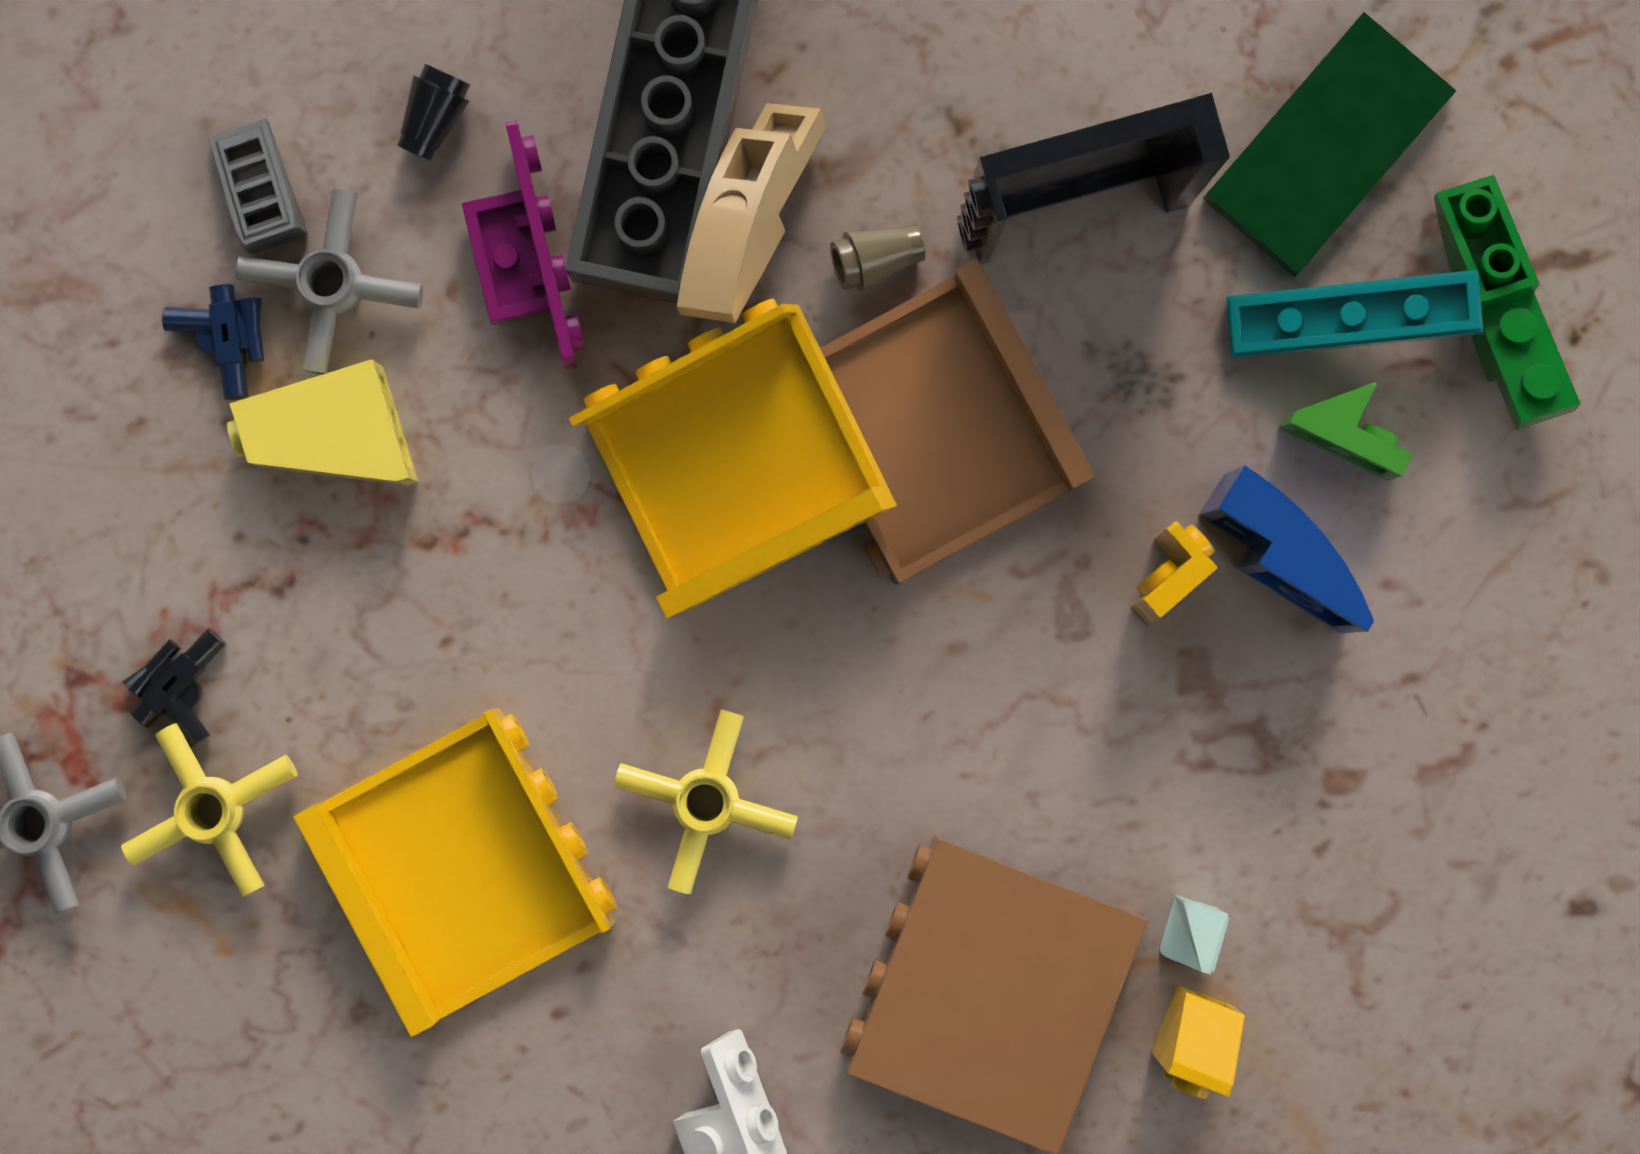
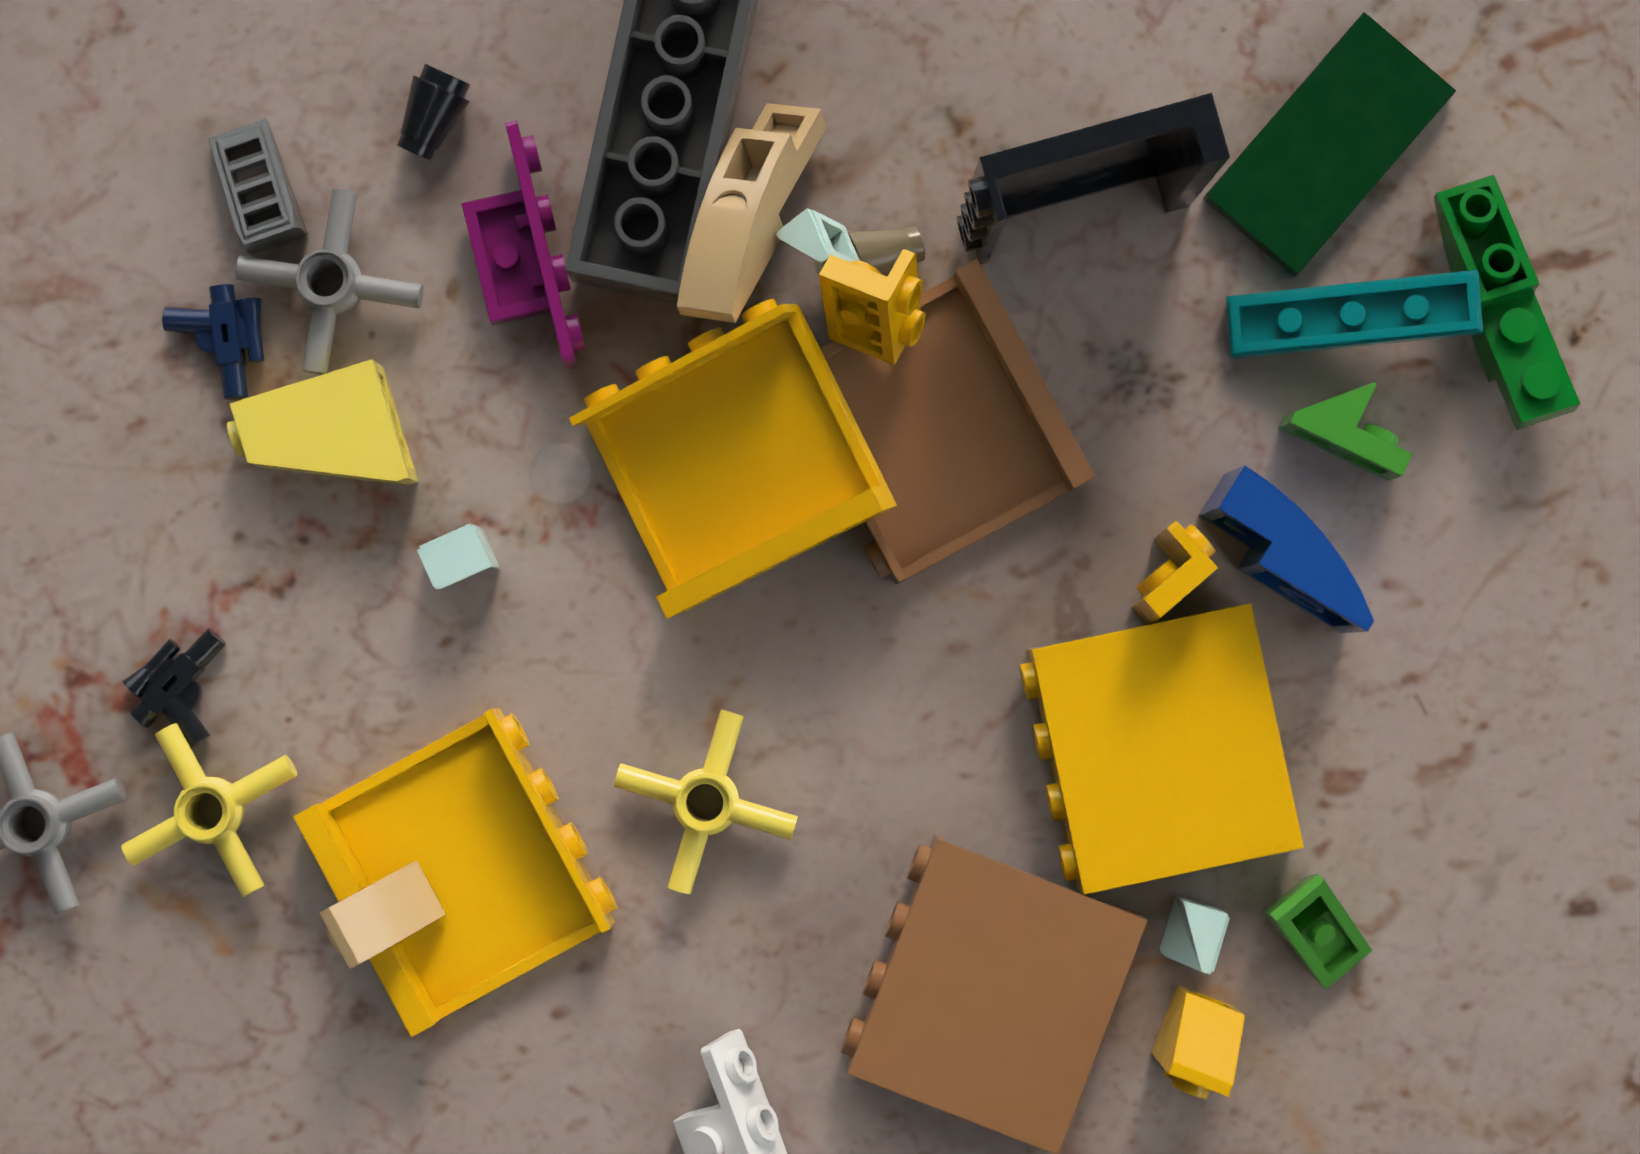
none -> tan slope [319,860,446,969]
none -> light aqua slope [417,523,499,589]
none -> light aqua slope [776,208,860,275]
none -> yellow bracket [819,249,926,365]
none -> yellow panel [1019,603,1304,895]
none -> bright green slope [1262,874,1373,990]

